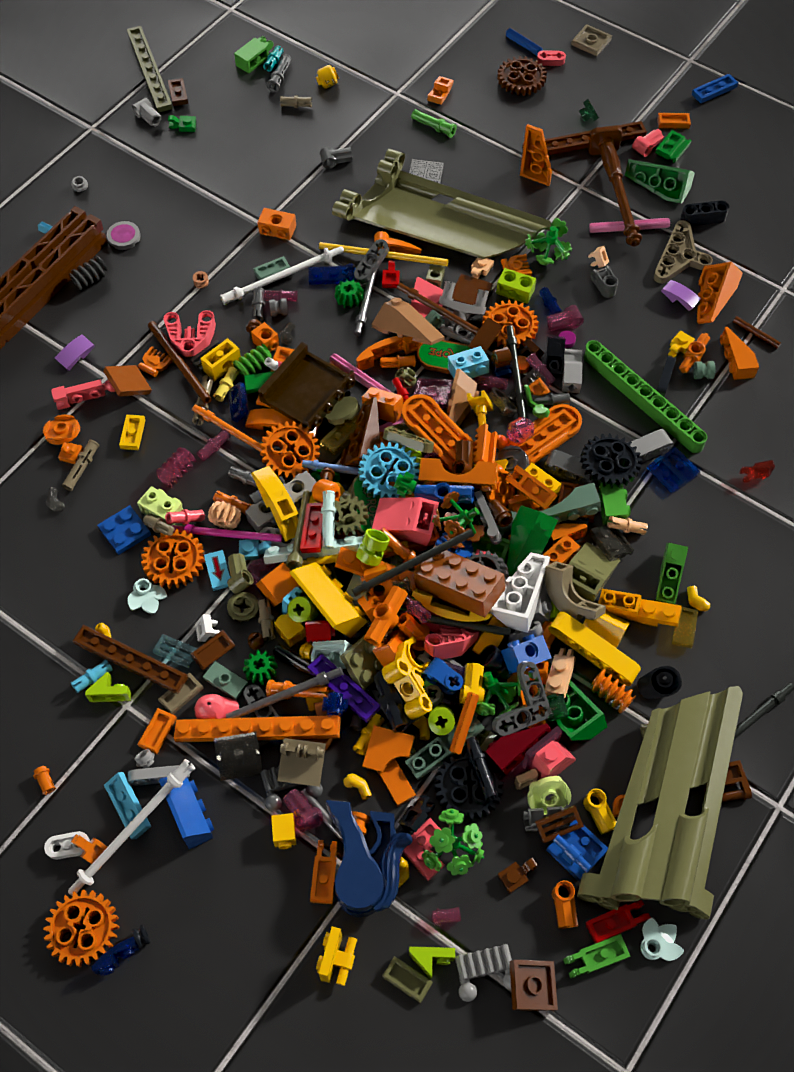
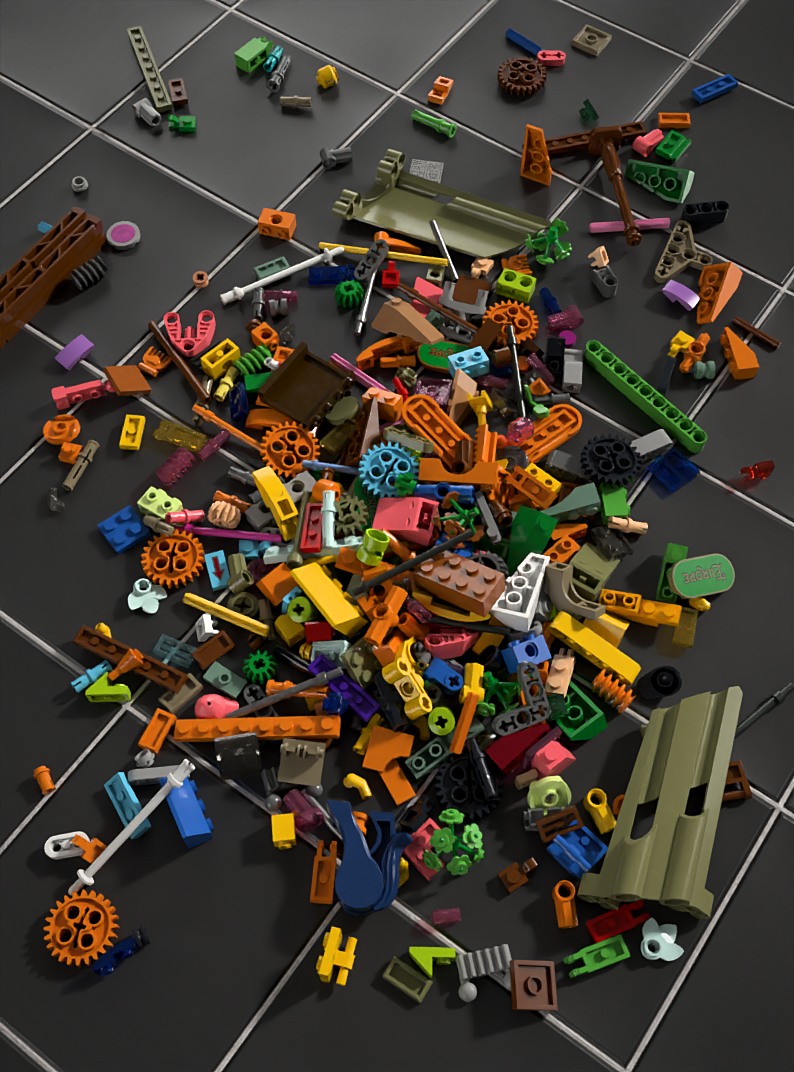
none -> orange cone [108,648,144,681]
none -> clear yellow plate [153,419,207,453]
none -> yellow axle [183,593,270,636]
none -> dark grey arm [413,642,431,670]
none -> flat silver bar [429,220,459,282]
none -> green tile [668,553,735,600]

